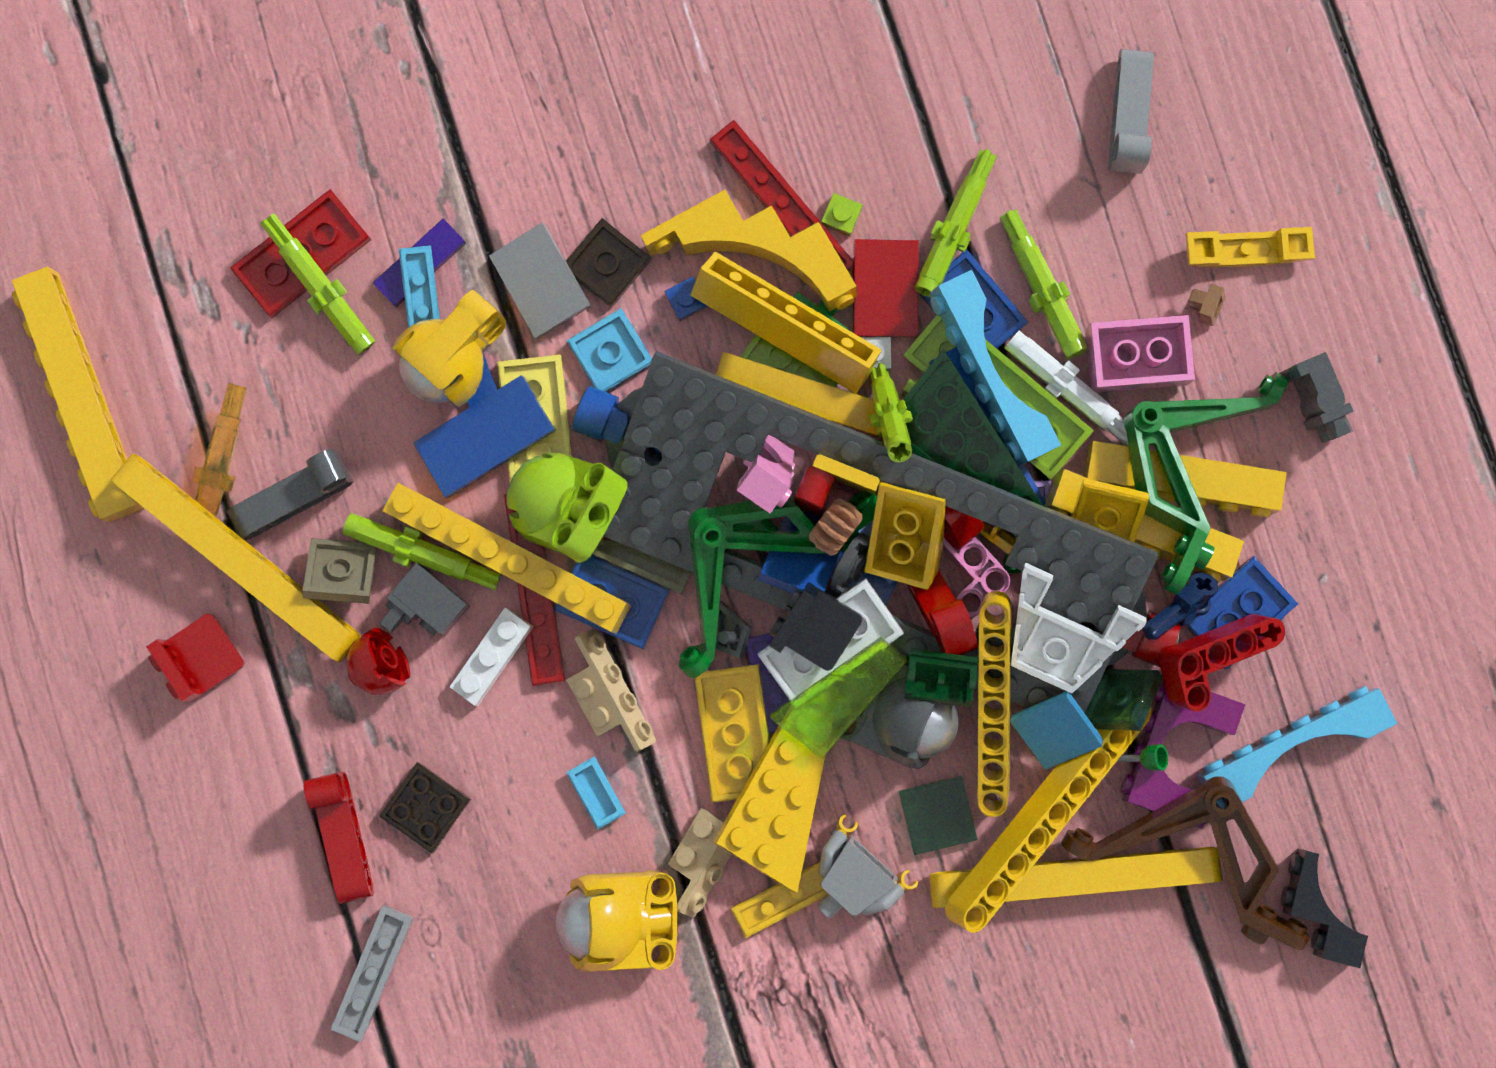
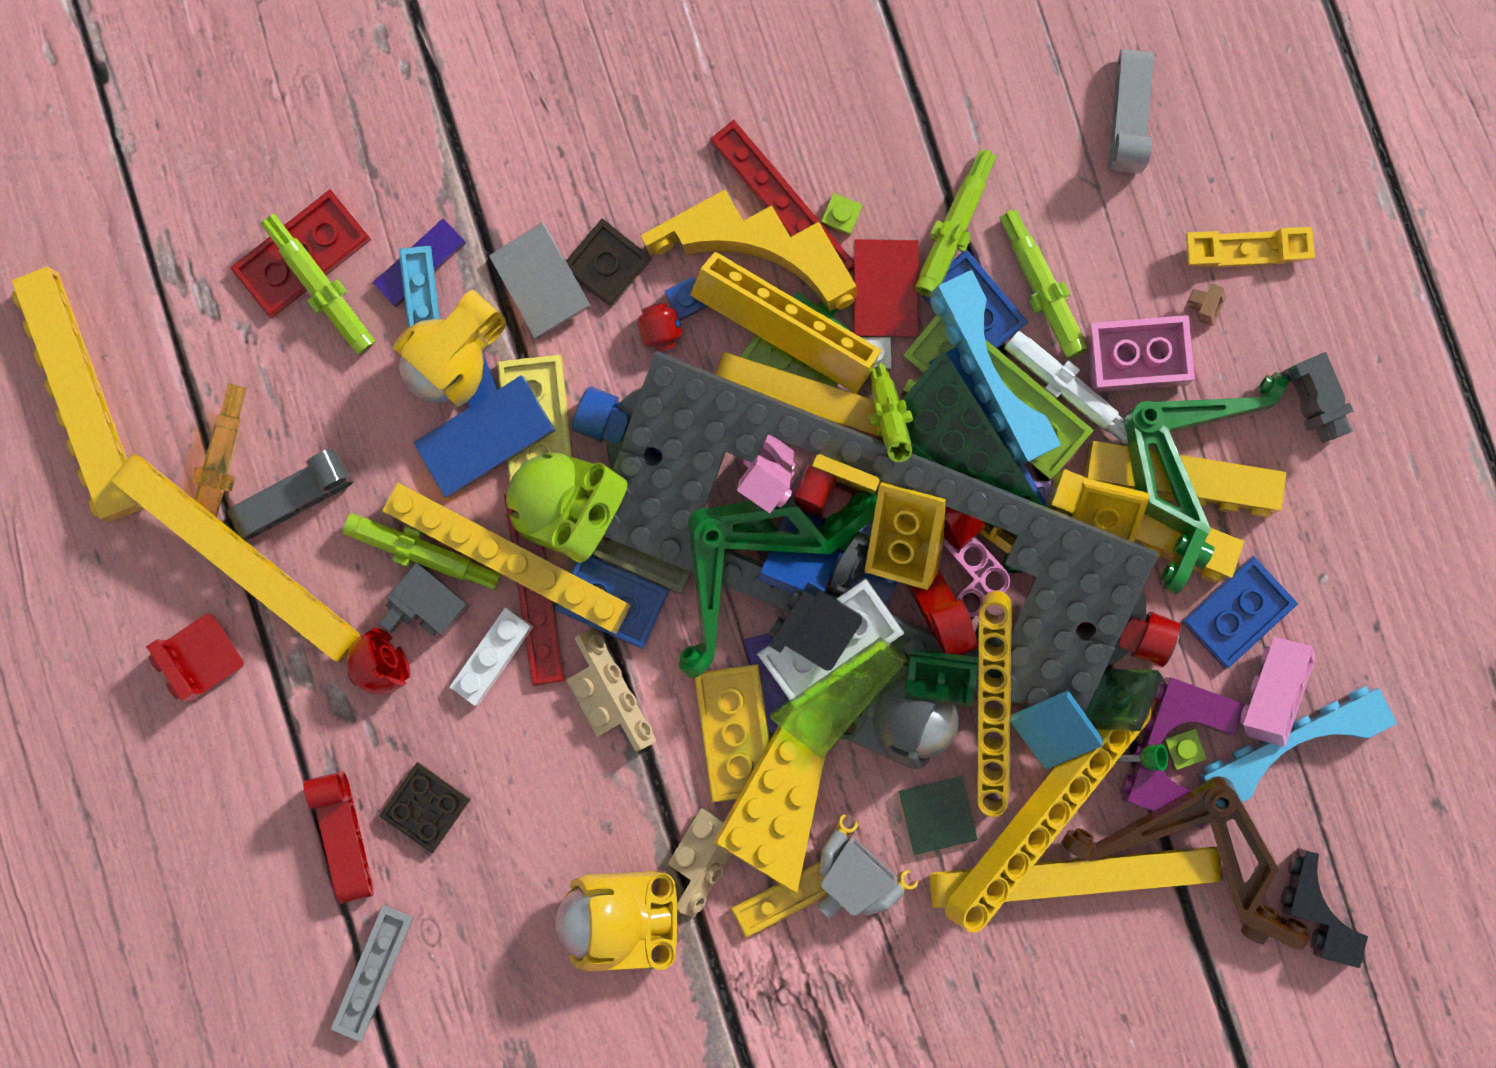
dark tan plate [303,538,377,604] -> none
medium azure tile [566,308,652,392] -> none
medium azure tile [566,756,626,830] -> none
dark grey piece [715,600,752,658] -> none
nougat gear [809,498,862,556] -> none
white wing [1011,563,1146,693] -> none
dark blue connector [1142,573,1218,640] -> none
red beam [1160,614,1285,712] -> none
none -> red head [636,302,683,352]
none -> lime plate [1163,728,1207,770]
none -> bright pink brick [1240,637,1316,747]

